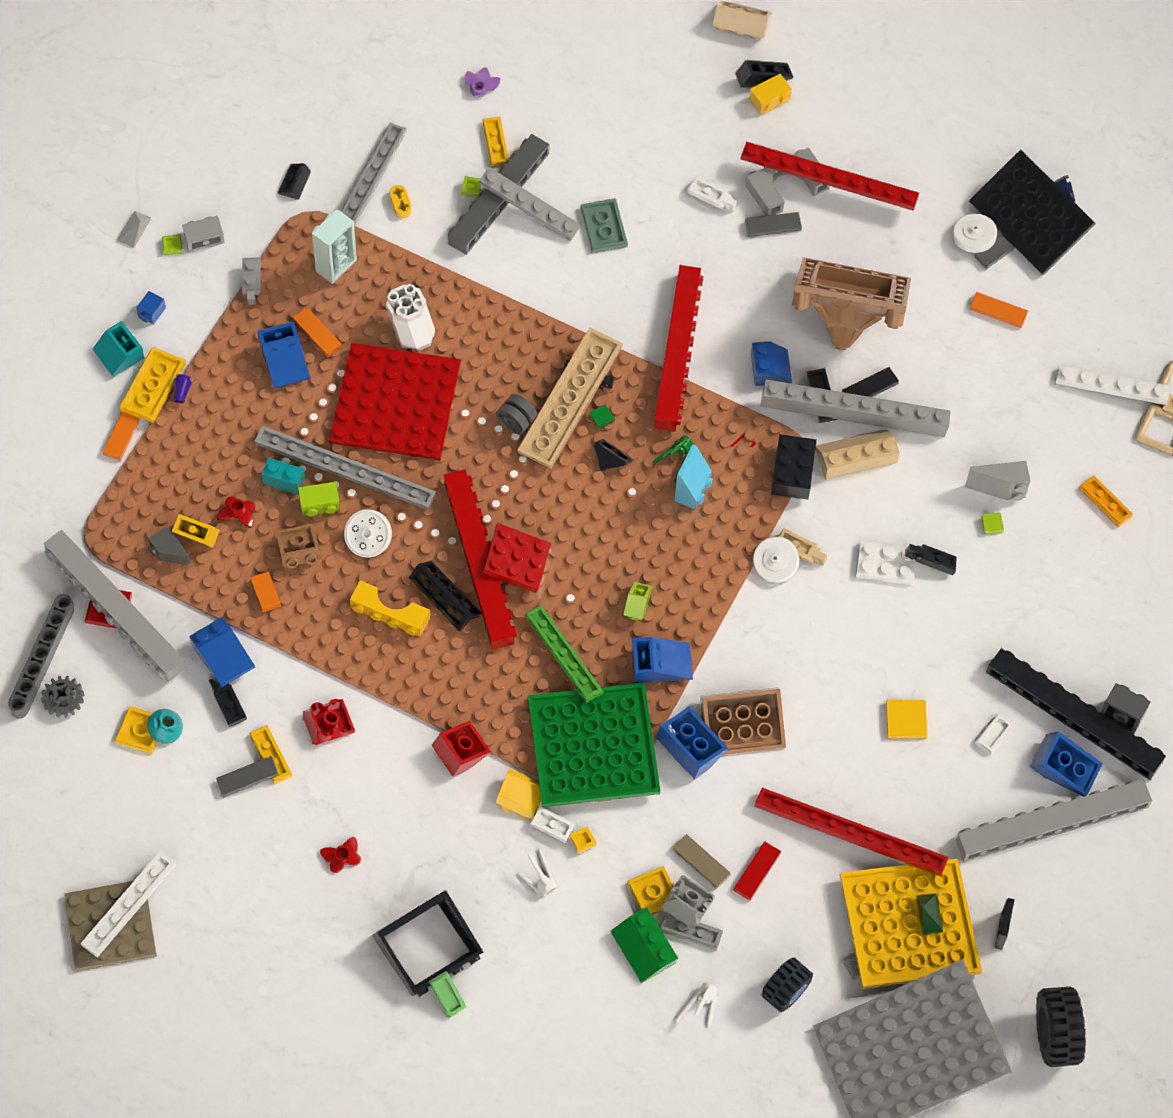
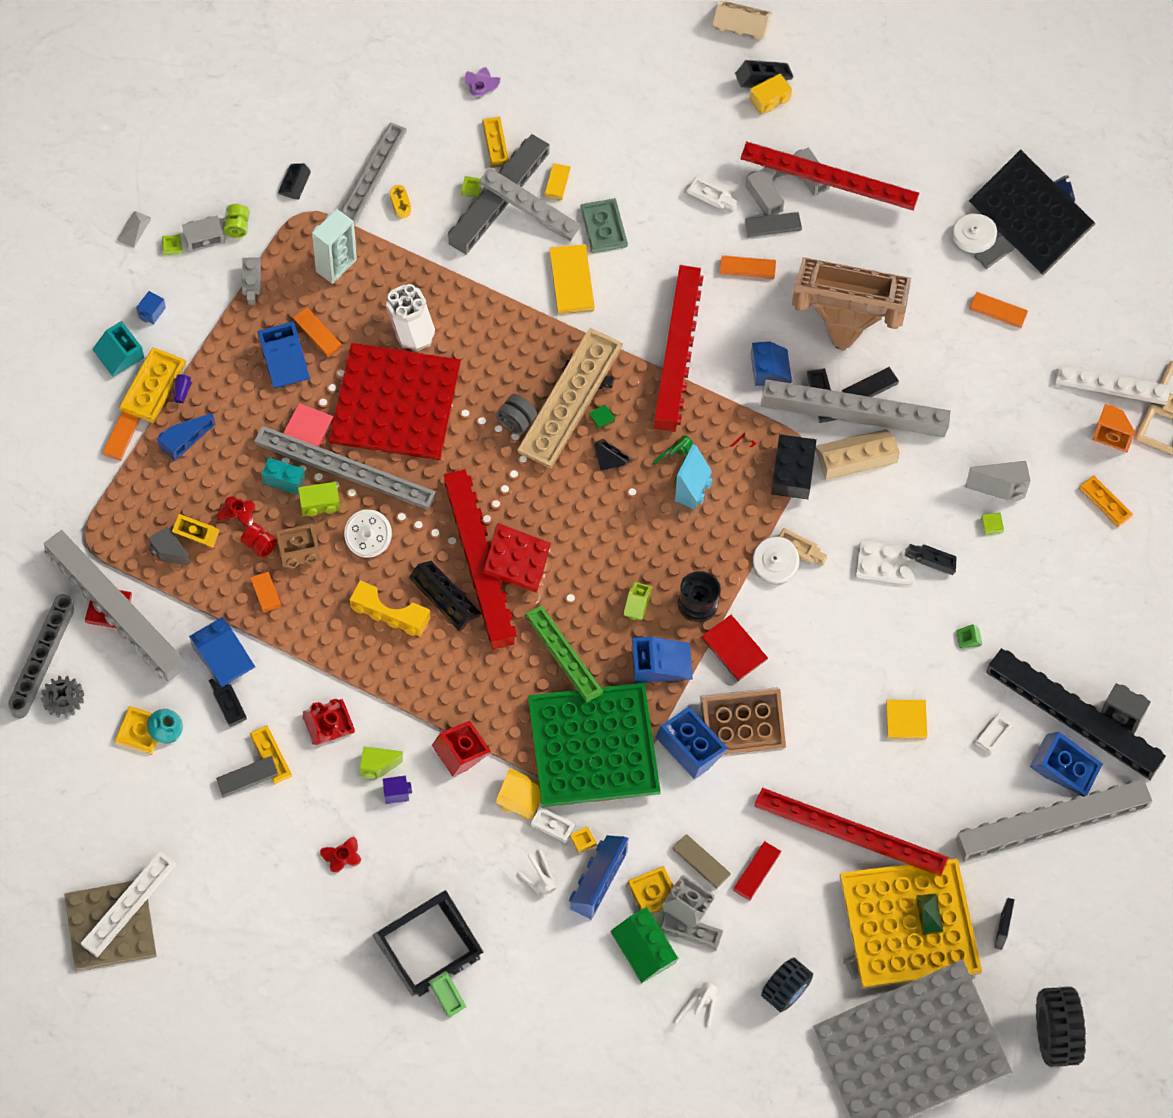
none -> blue slope [157,413,215,461]
none -> lime wheel [223,204,250,238]
none -> red wheel [240,522,277,558]
none -> coral tile [283,403,333,447]
none -> lime slope [360,746,403,779]
none -> dark purple brick [382,775,412,804]
none -> yellow tile [545,163,571,200]
none -> yellow tile [549,244,595,314]
none -> blue slope [569,835,629,920]
none -> black wheel [678,571,721,622]
none -> red tile [701,614,768,682]
none -> orange tile [720,255,776,279]
none -> bright green slope [956,624,982,648]
none -> orange slope [1092,404,1135,453]

